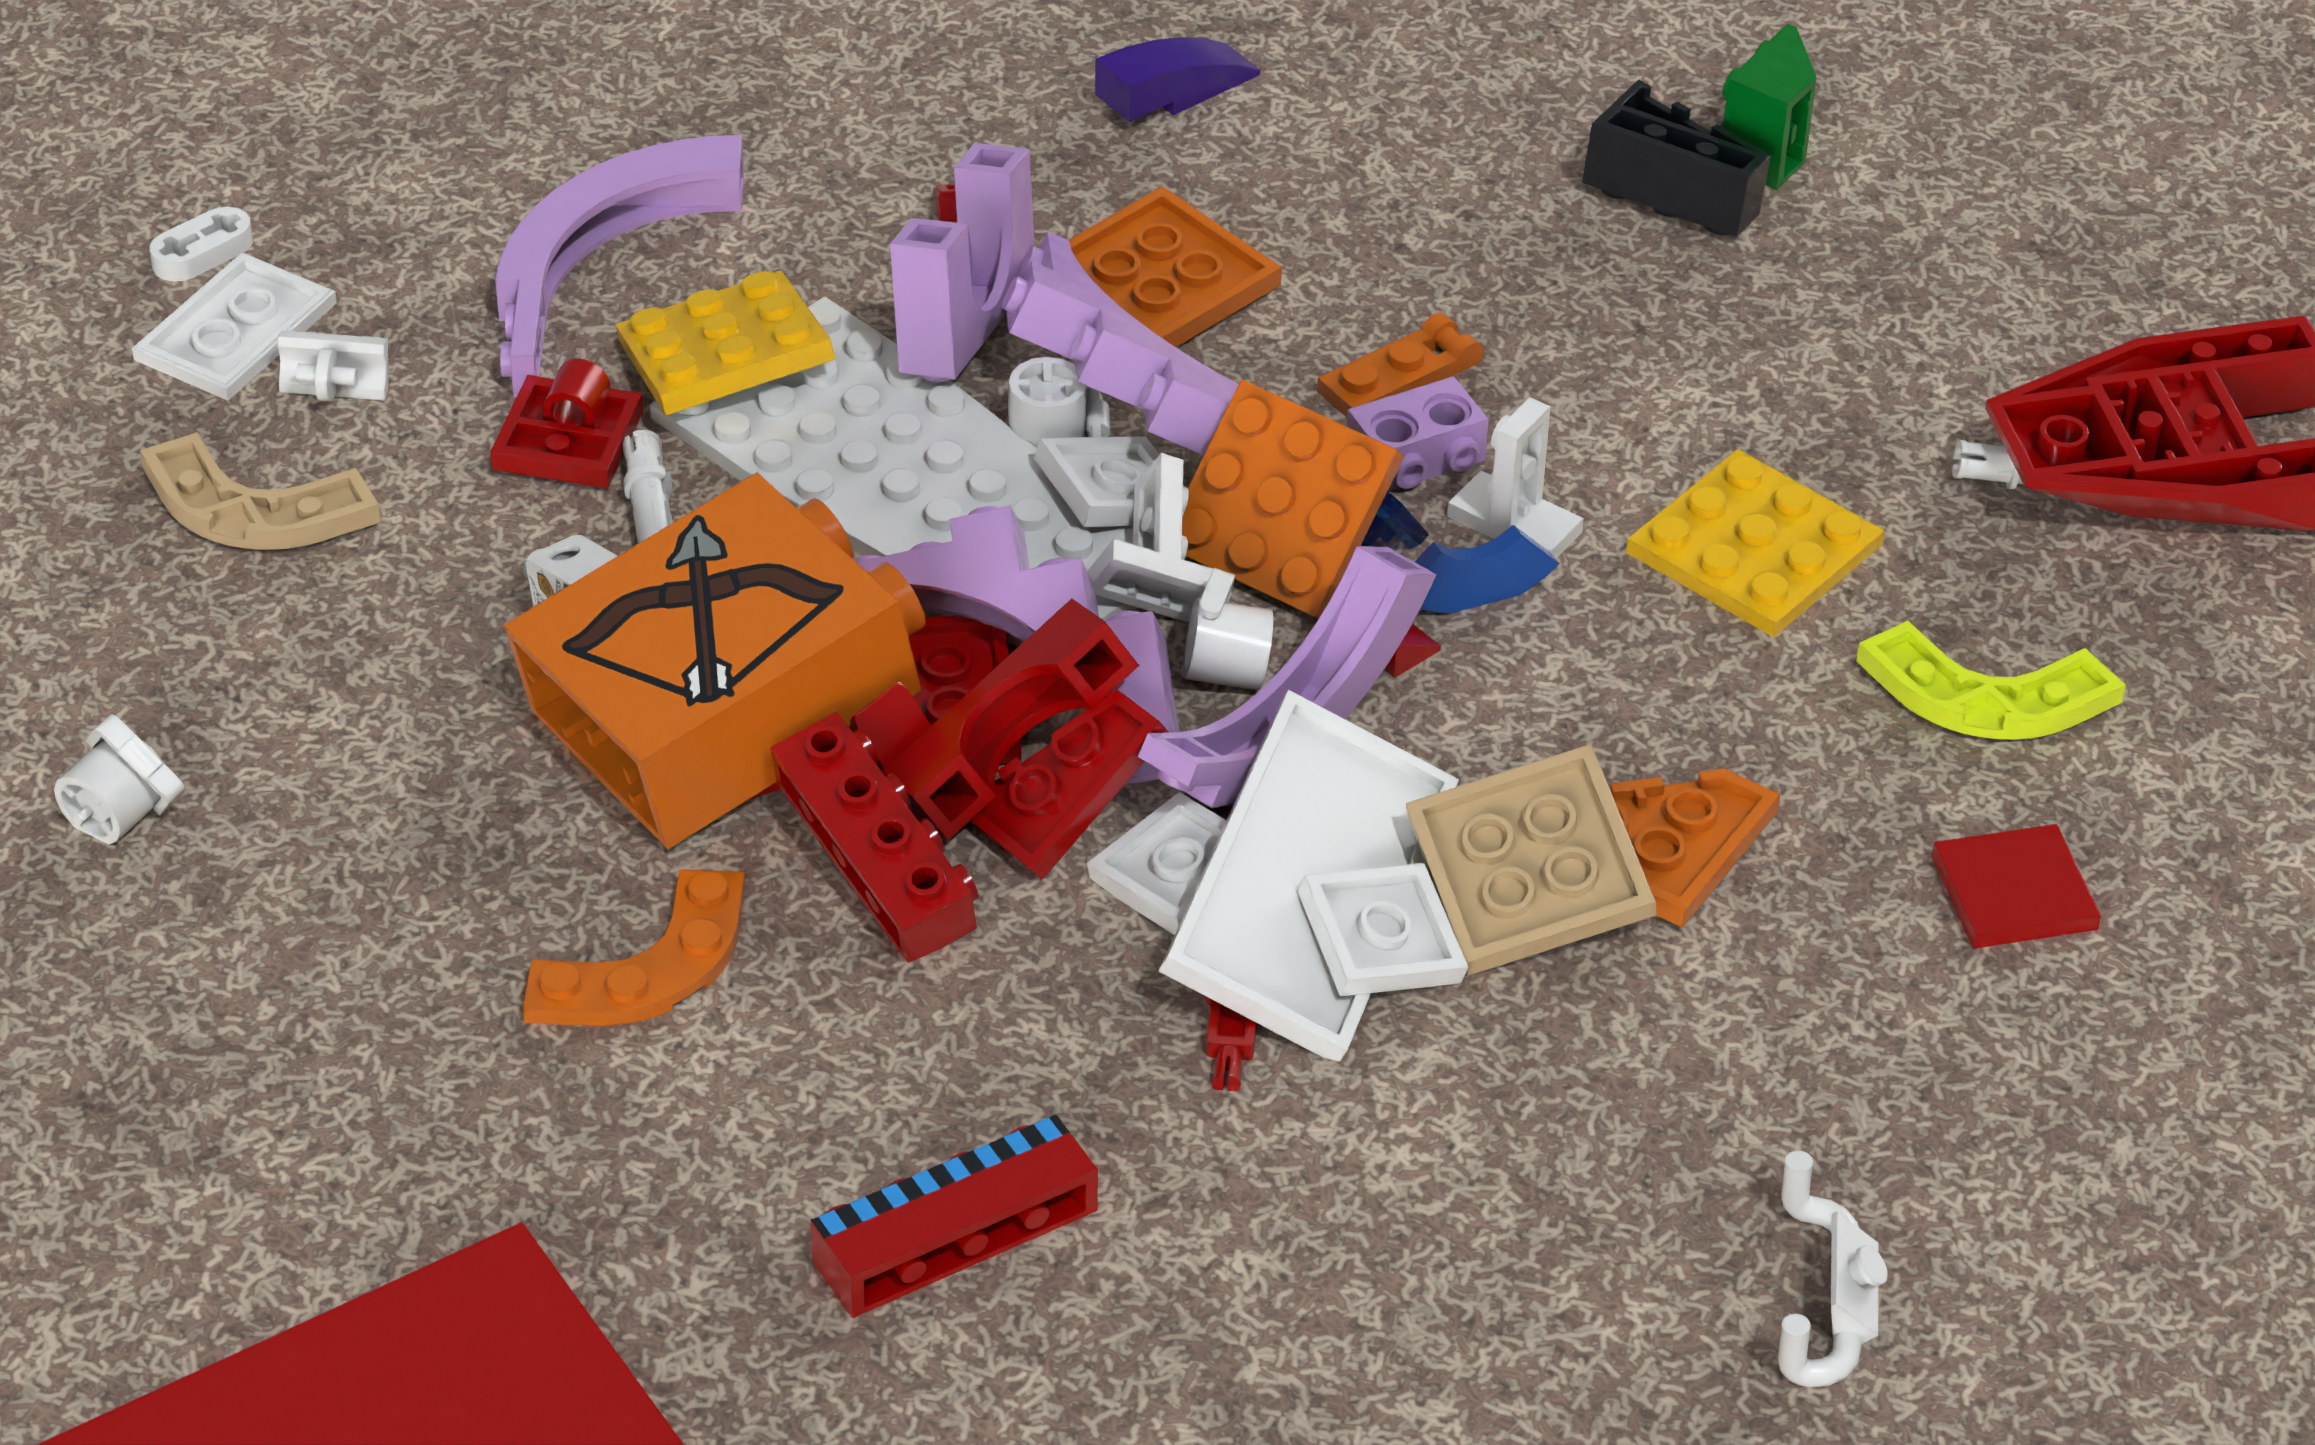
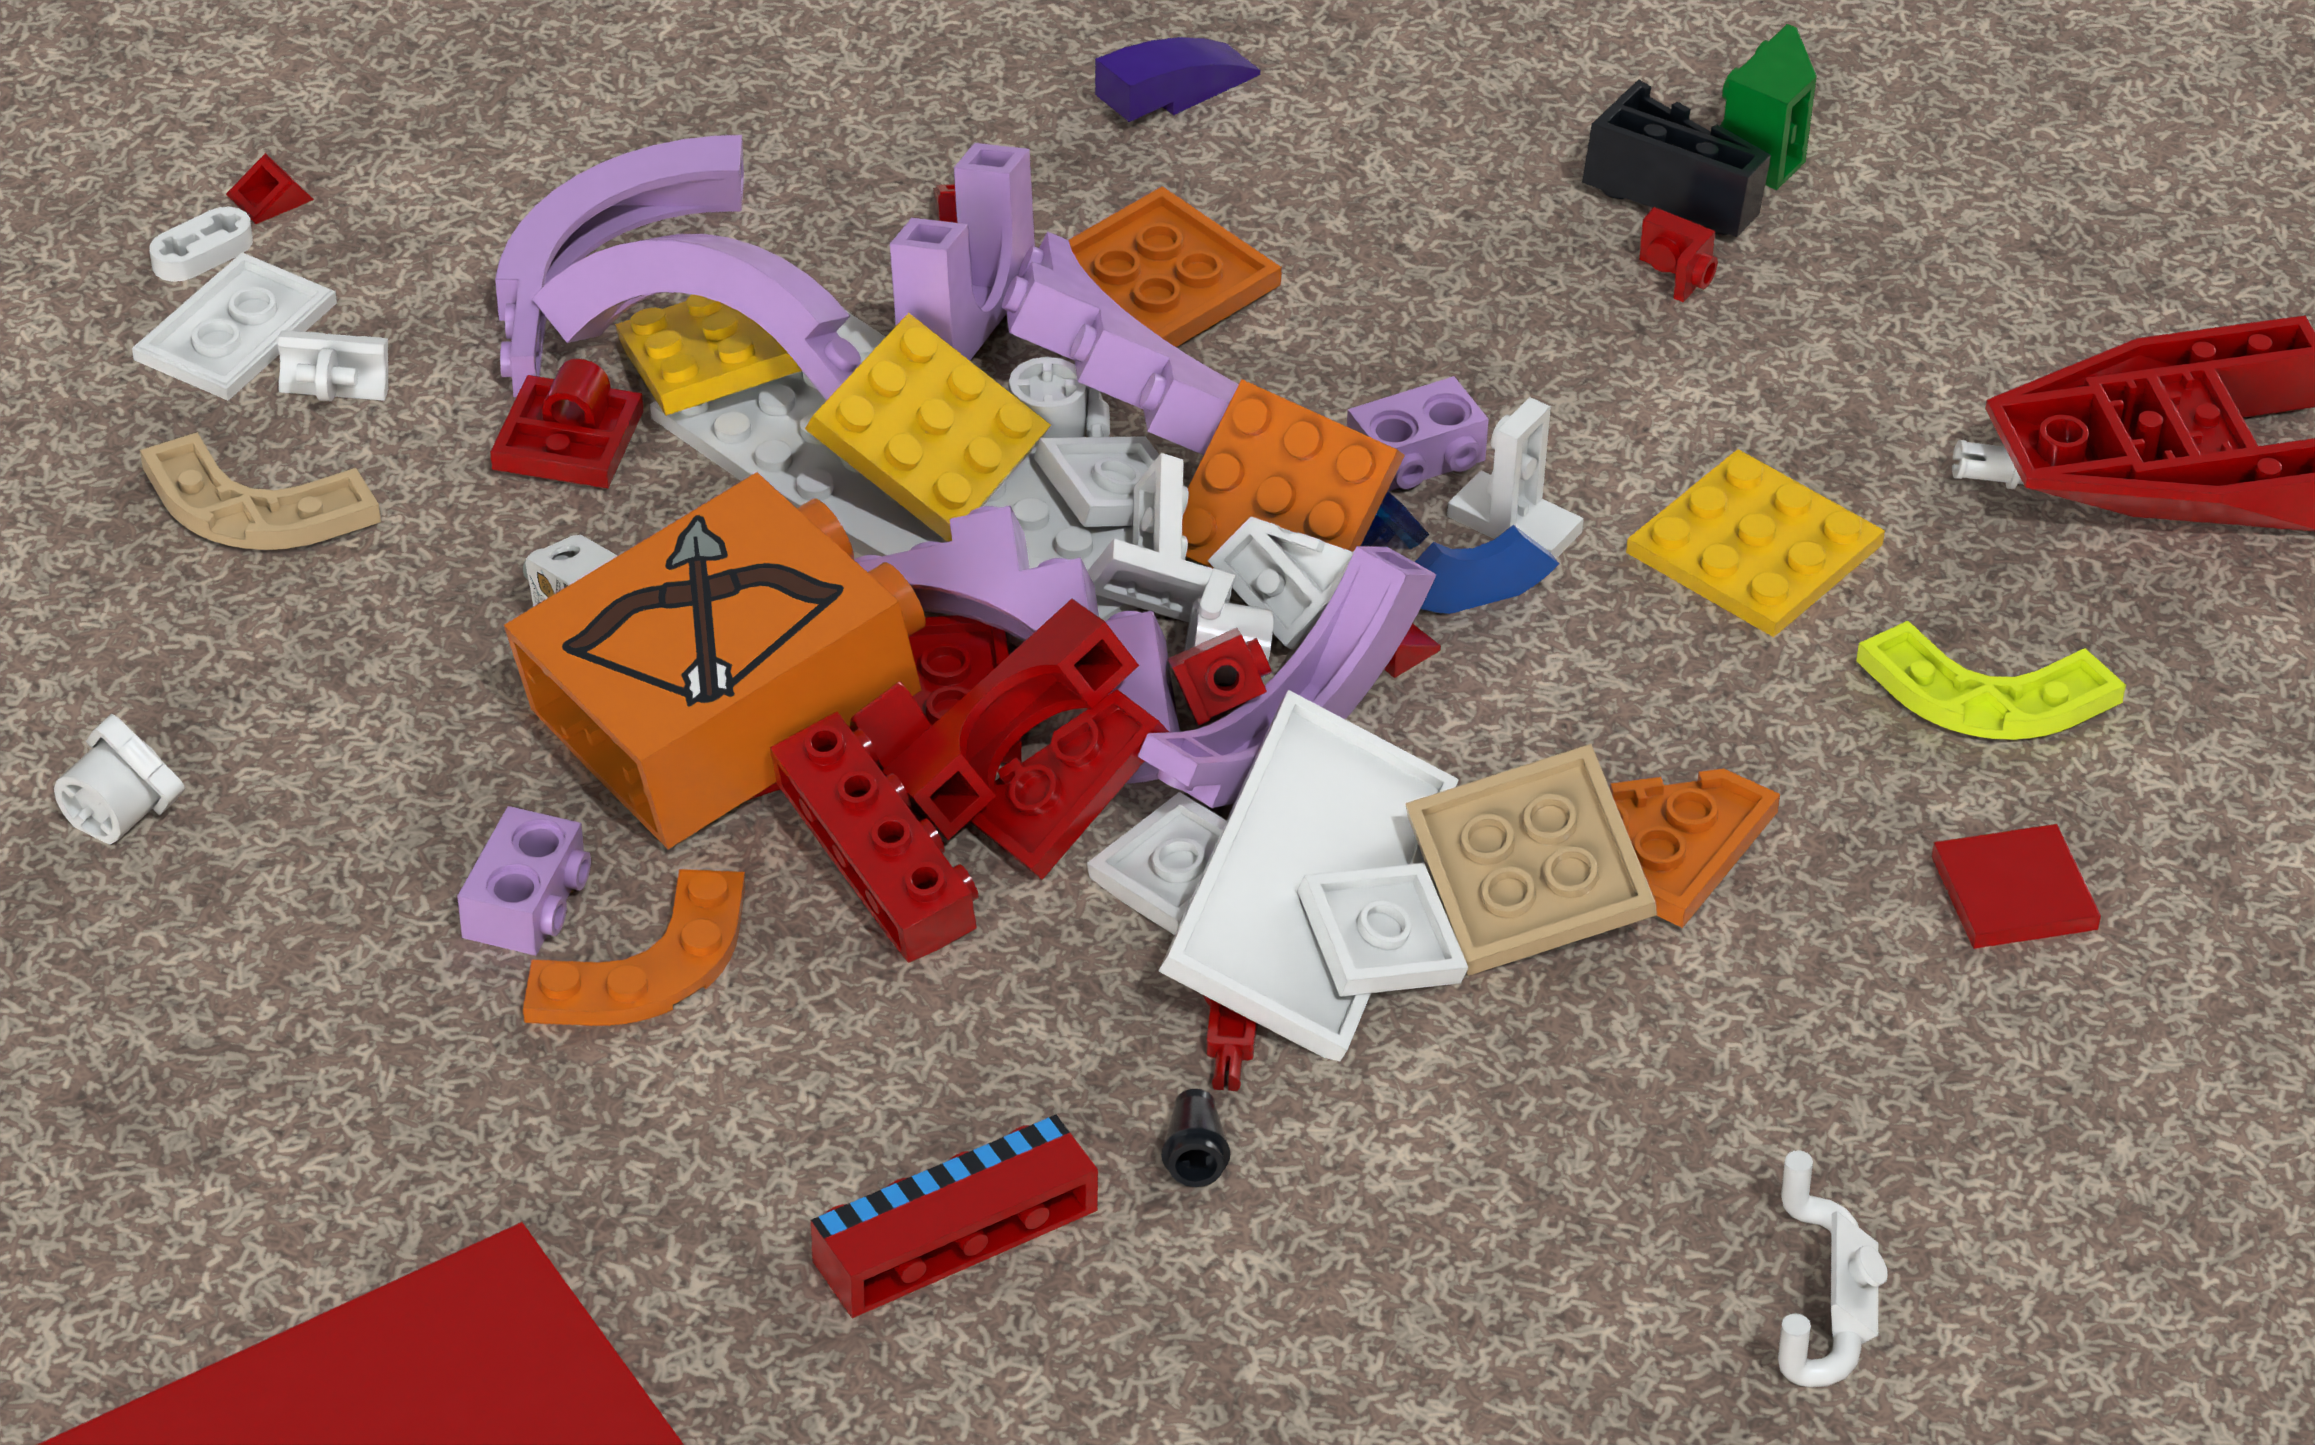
white pin [622,430,673,543] -> none
orange plate [1317,312,1484,418] -> none
none -> red slope [226,153,314,224]
none -> lavender brick [457,806,591,956]
none -> lavender arch [531,234,861,401]
none -> yellow plate [805,312,1051,542]
none -> black cone [1161,1089,1230,1187]
none -> red brick [1167,627,1272,726]
none -> white wing [1208,517,1354,650]
none -> red bracket [1639,207,1718,303]

